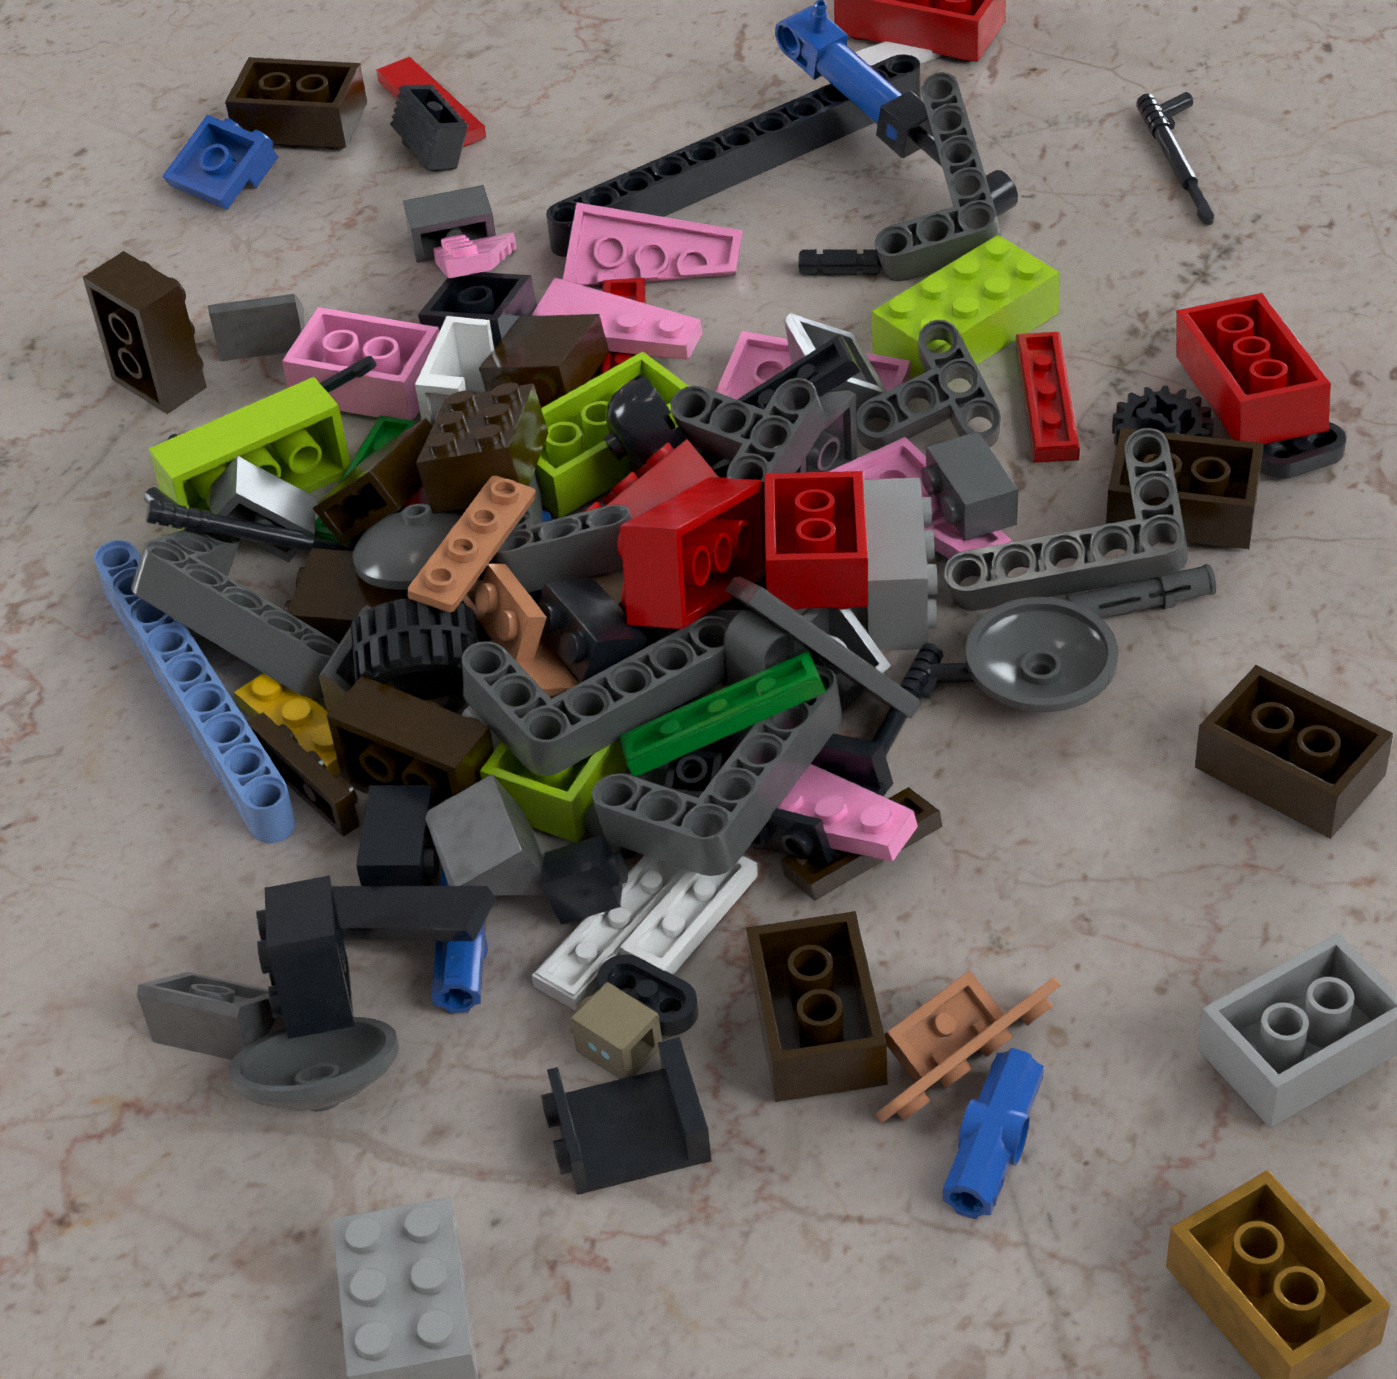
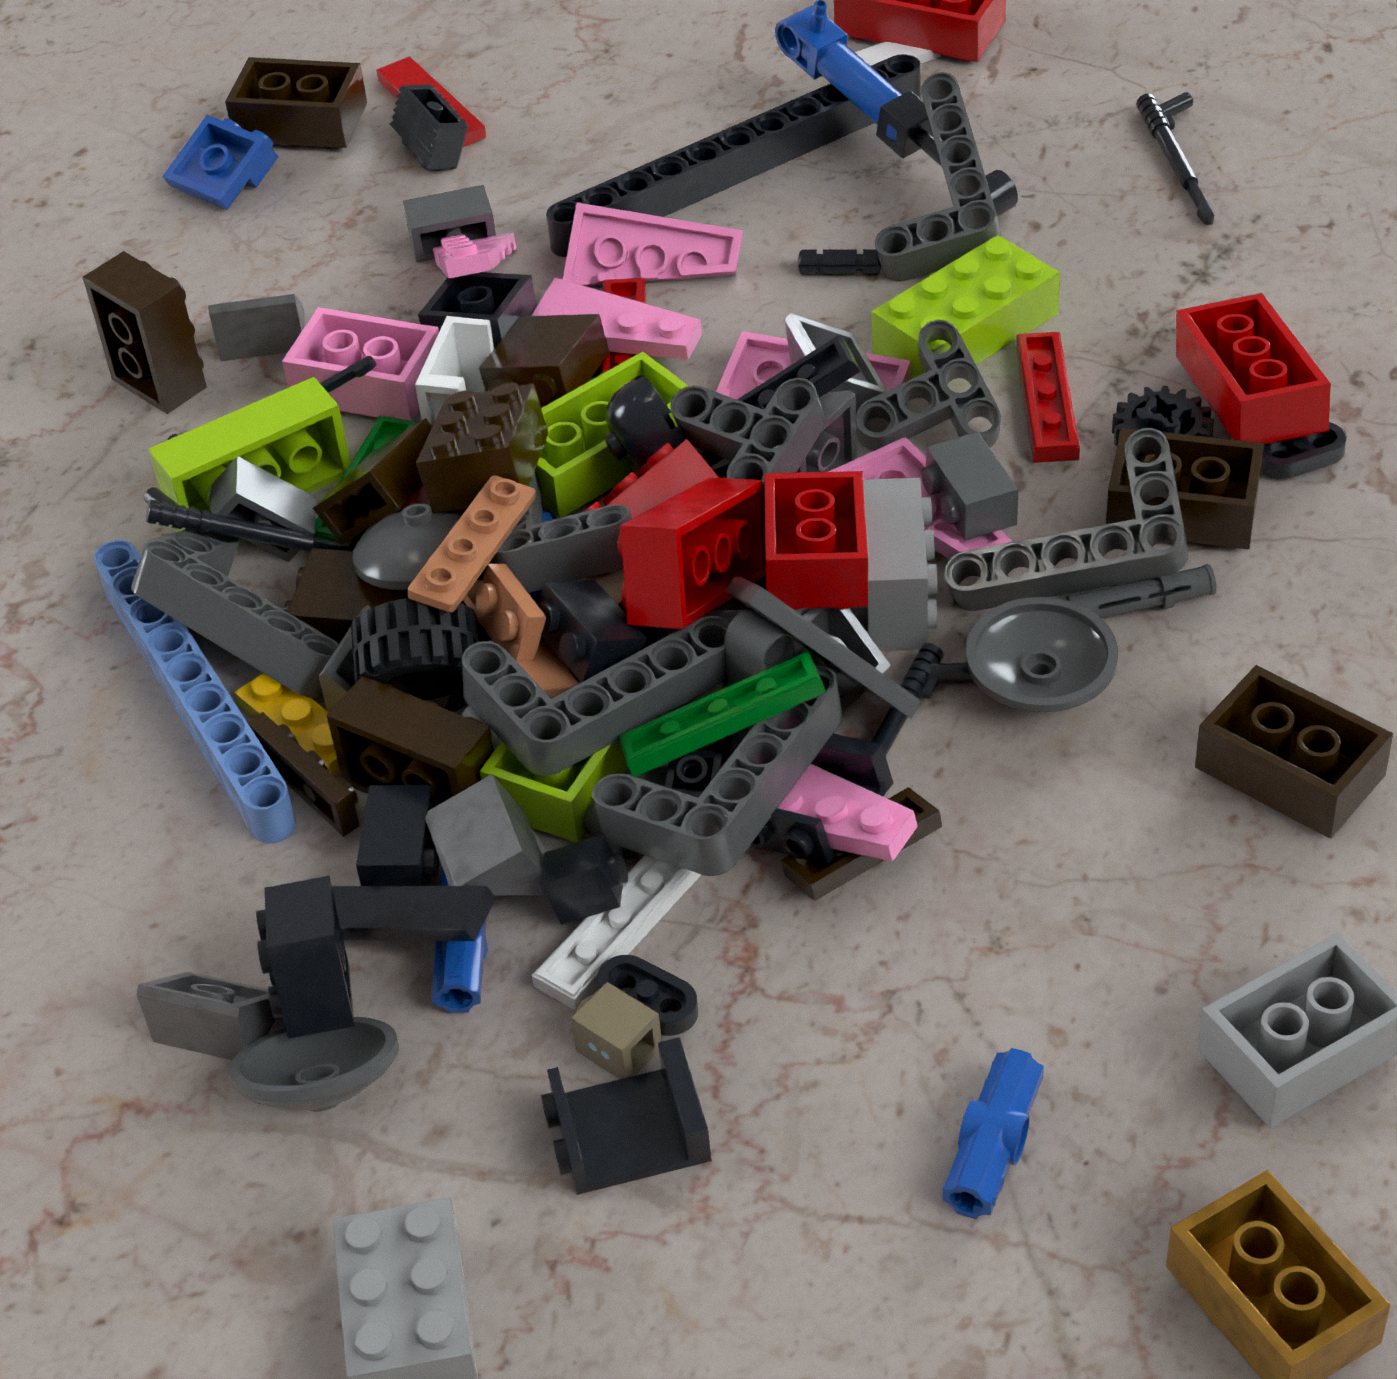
white plate [620,856,758,975] -> none
dark brown brick [746,911,888,1102] -> none
nougat bracket [875,970,1061,1123] -> none

